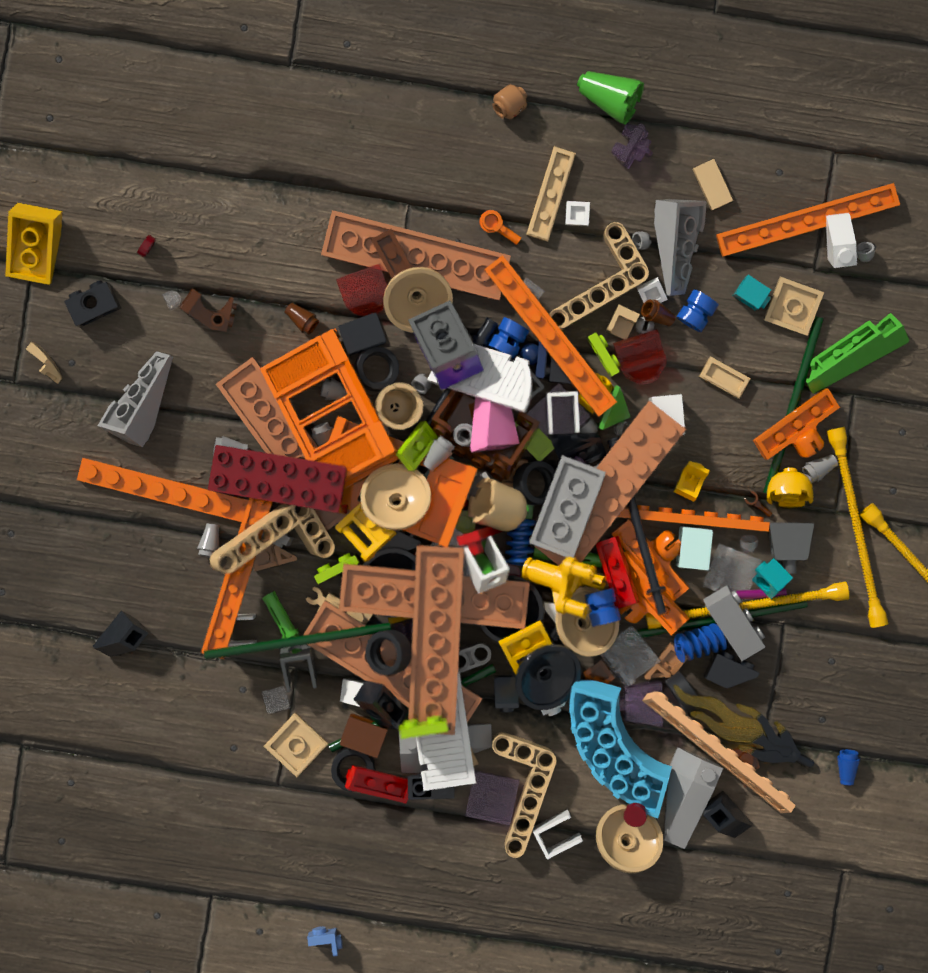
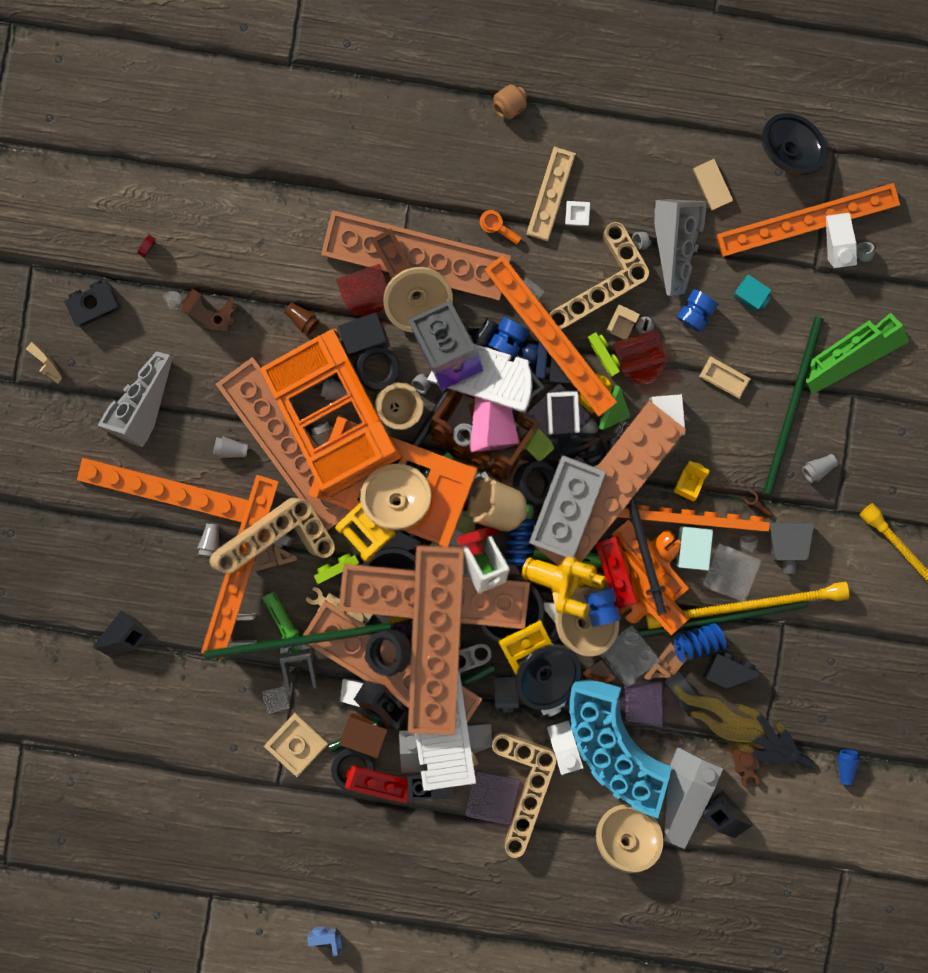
yellow slope [5,203,62,285] -> none
dark red bracket [208,445,348,514] -> none
lime plate [396,421,439,471] -> none
lime plate [399,716,448,739] -> none
light grey cone [422,436,455,471] -> none
white piece [533,809,583,859] -> none
bright green cone [577,71,644,125] -> none
clear purple hips [611,123,653,169] -> none
dark red tile [624,803,647,827] -> none
white plate [637,277,668,303] -> none
reddish brown cone [641,299,676,326] -> none
light nougat plate [642,692,796,813] -> none
light grey brick [703,585,765,661] -> none
magenta piece [736,588,787,600] -> none
teal brick [752,558,793,599] -> none
orange plate [753,388,840,460] -> none
tan plate [763,277,824,336] -> none
yellow cylinder [767,468,813,508] -> none
yellow hose [827,427,889,628] -> none
none -> white slope [547,720,583,775]
none -> black dish [761,113,827,175]

